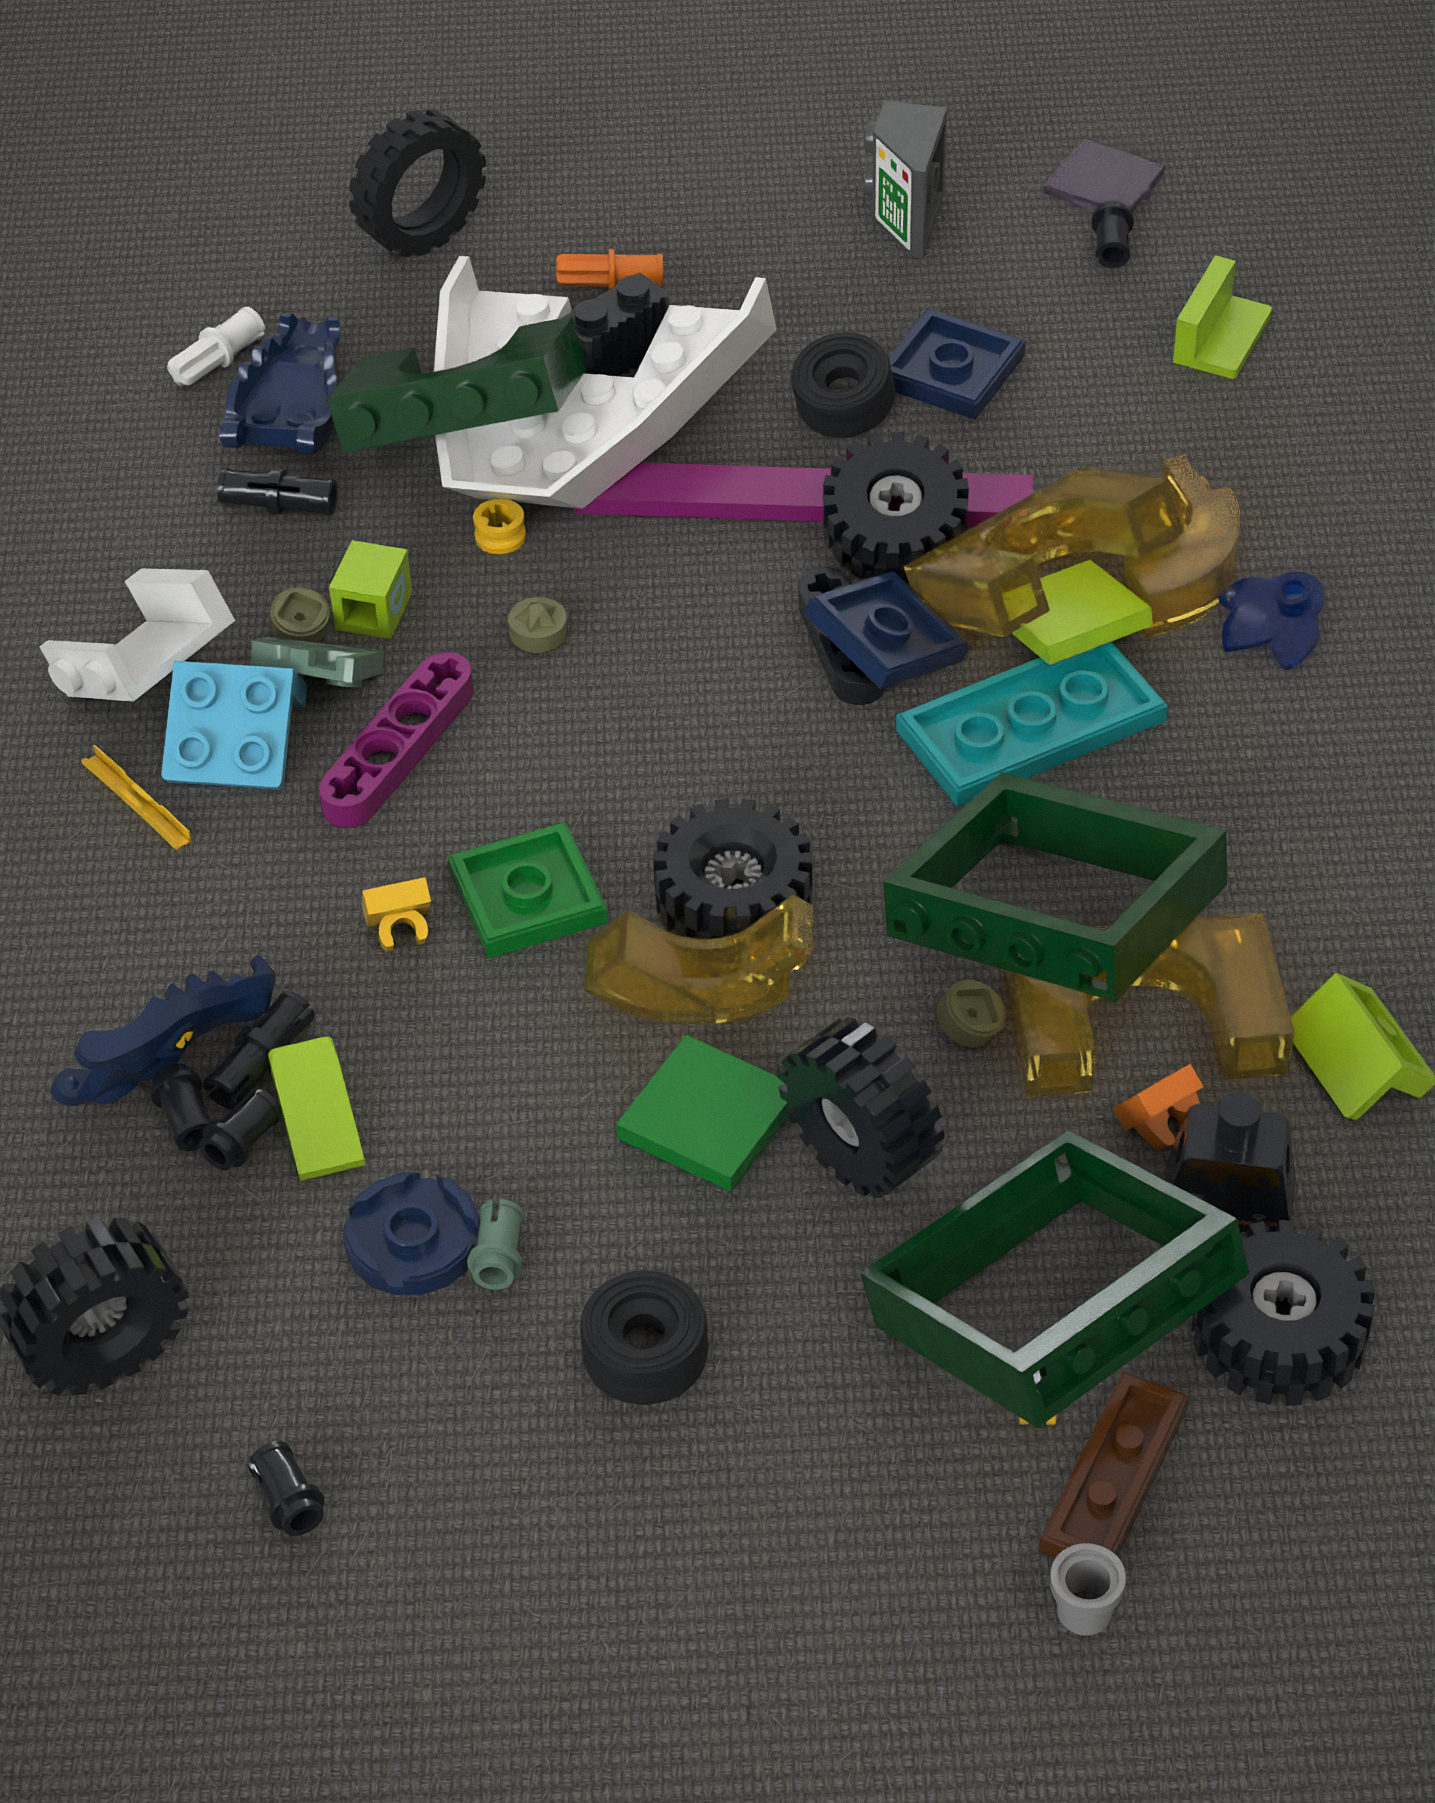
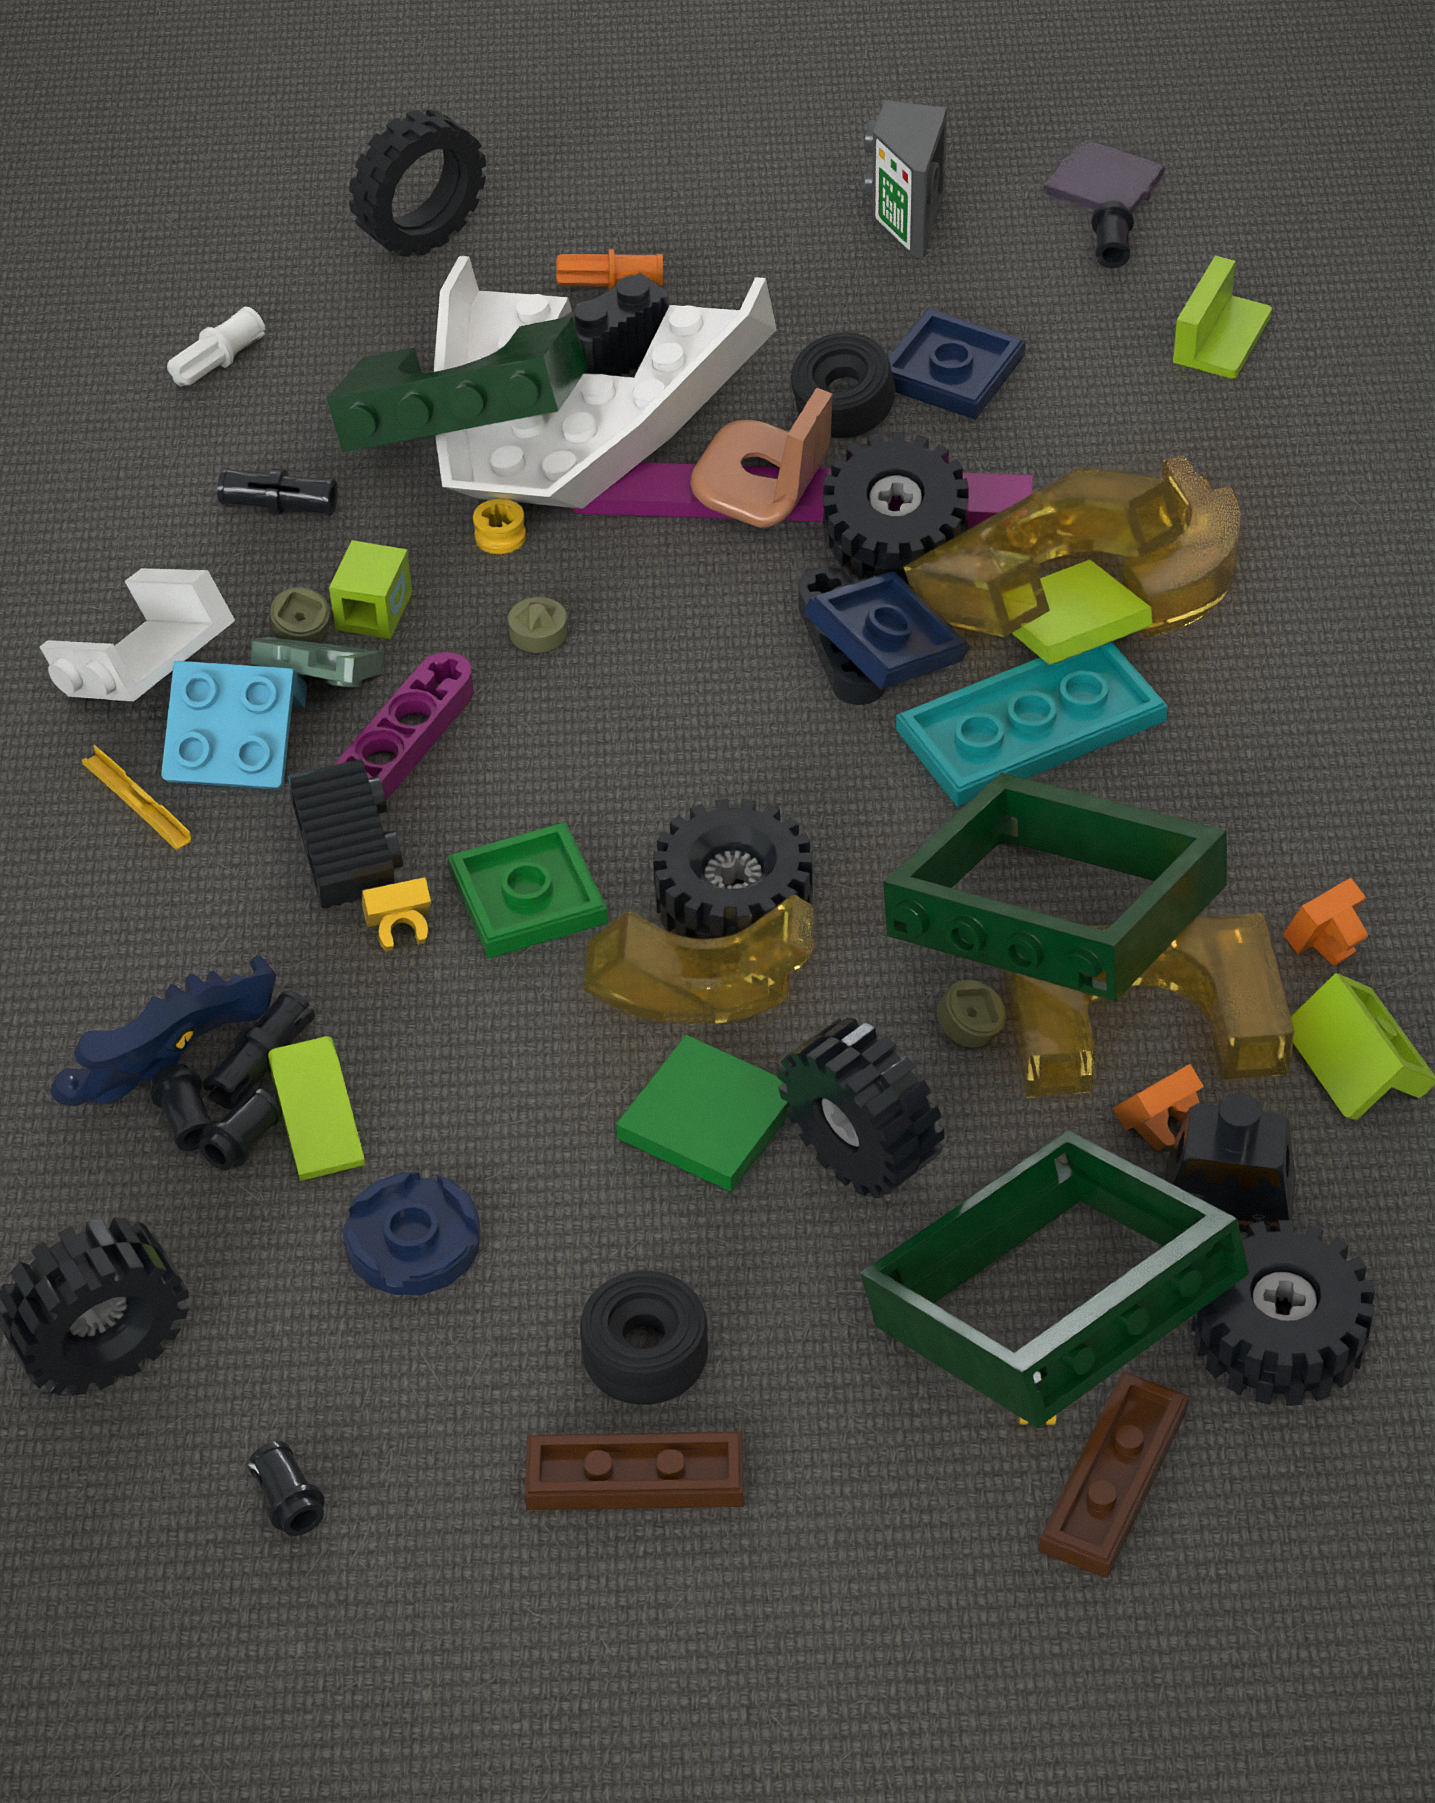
dark blue animal [219,313,340,455] -> none
sand green pin [467,1199,524,1290] -> none
light grey piece [1050,1543,1126,1635] -> none
clear blue plate [1218,572,1325,670] -> none
none -> black brick [288,759,403,909]
none -> reddish brown tile [525,1431,744,1510]
none -> nougat piece [690,388,833,528]
none -> orange tile [1283,877,1368,966]

